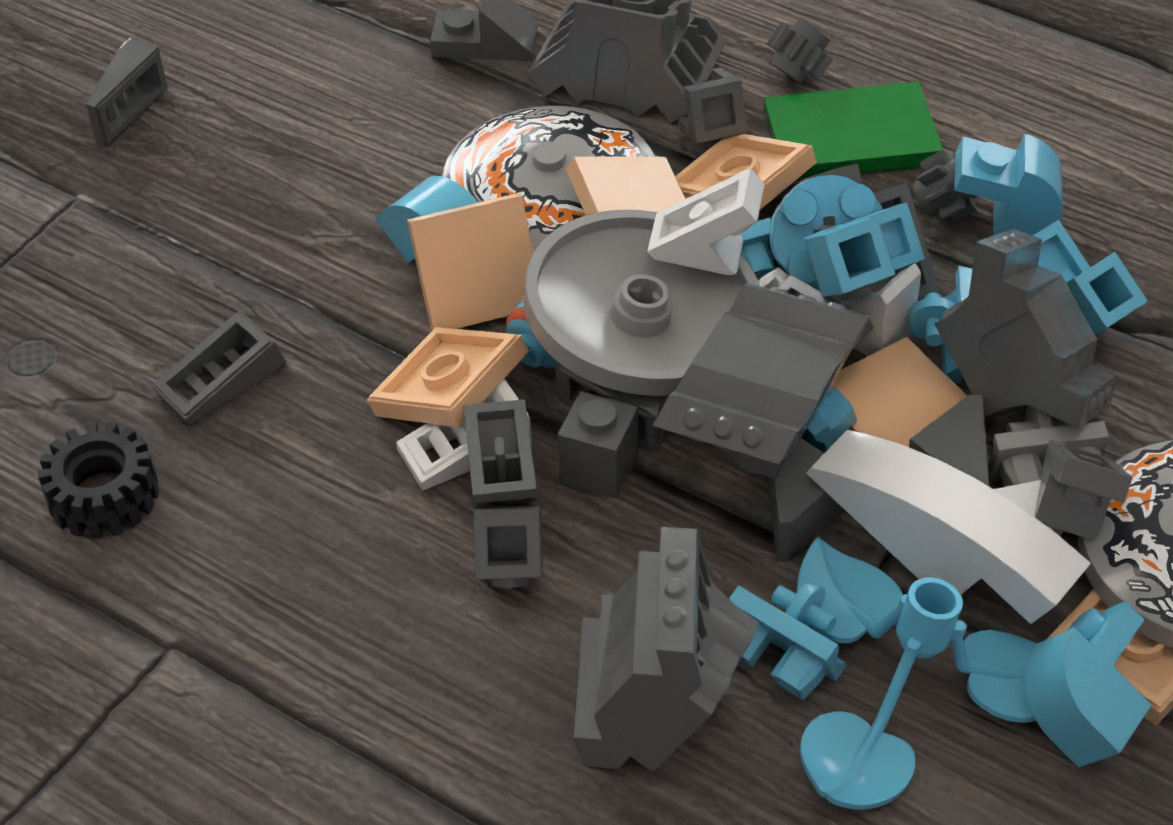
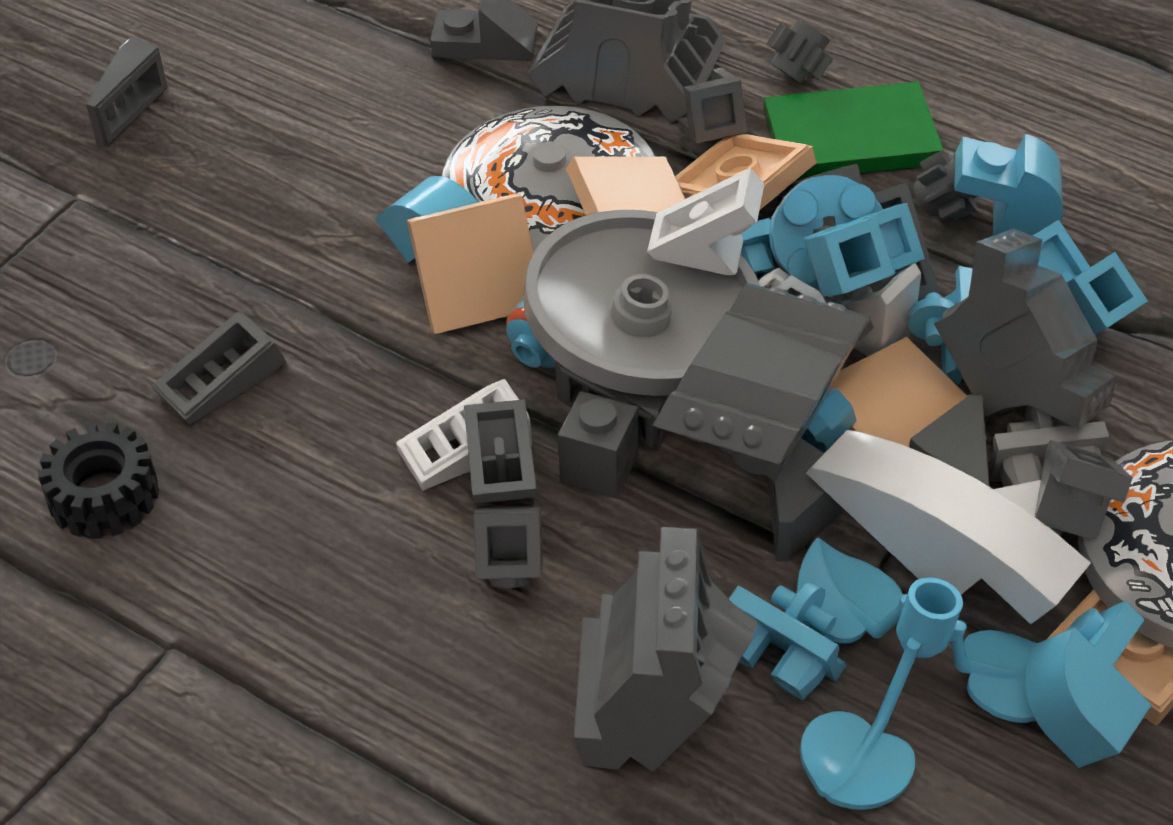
light nougat tile [367,327,529,427] -> none

